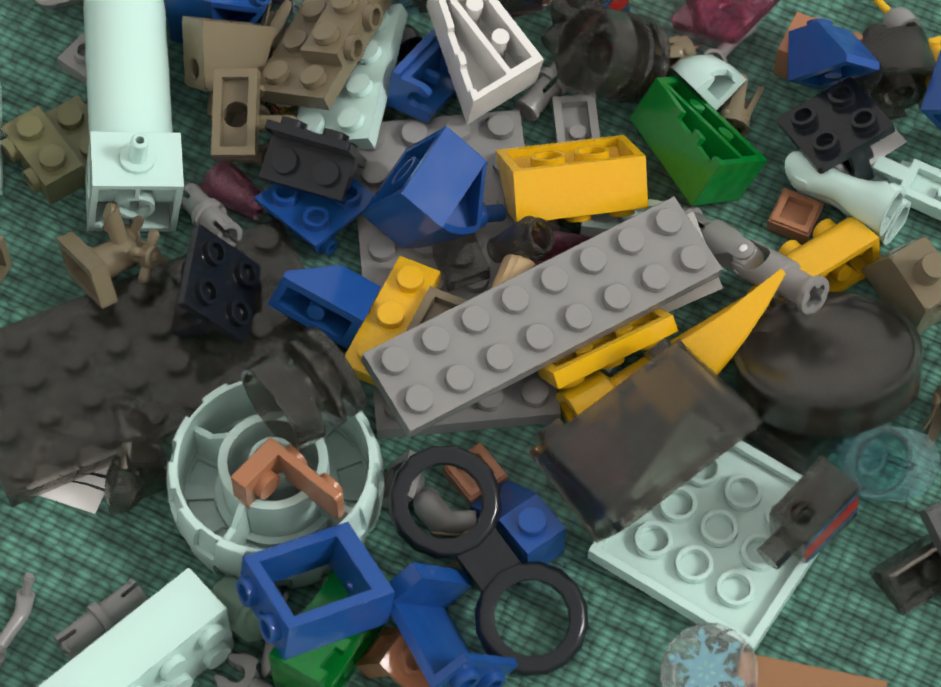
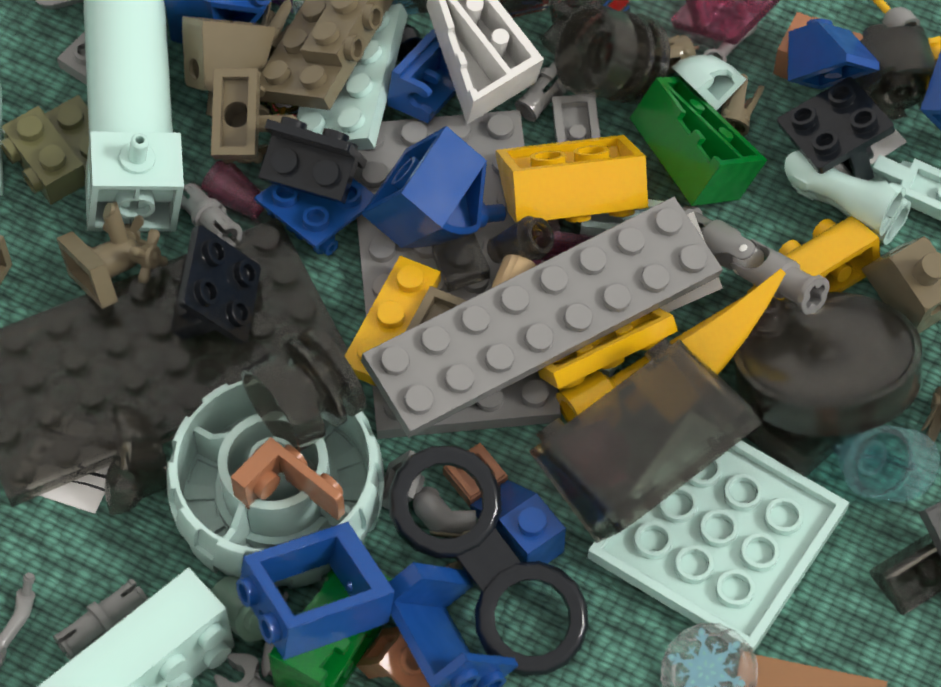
blue slope [267,265,381,349] -> none
clear smoke torso [757,455,859,570] -> none
nougat tile [766,188,825,244] -> none

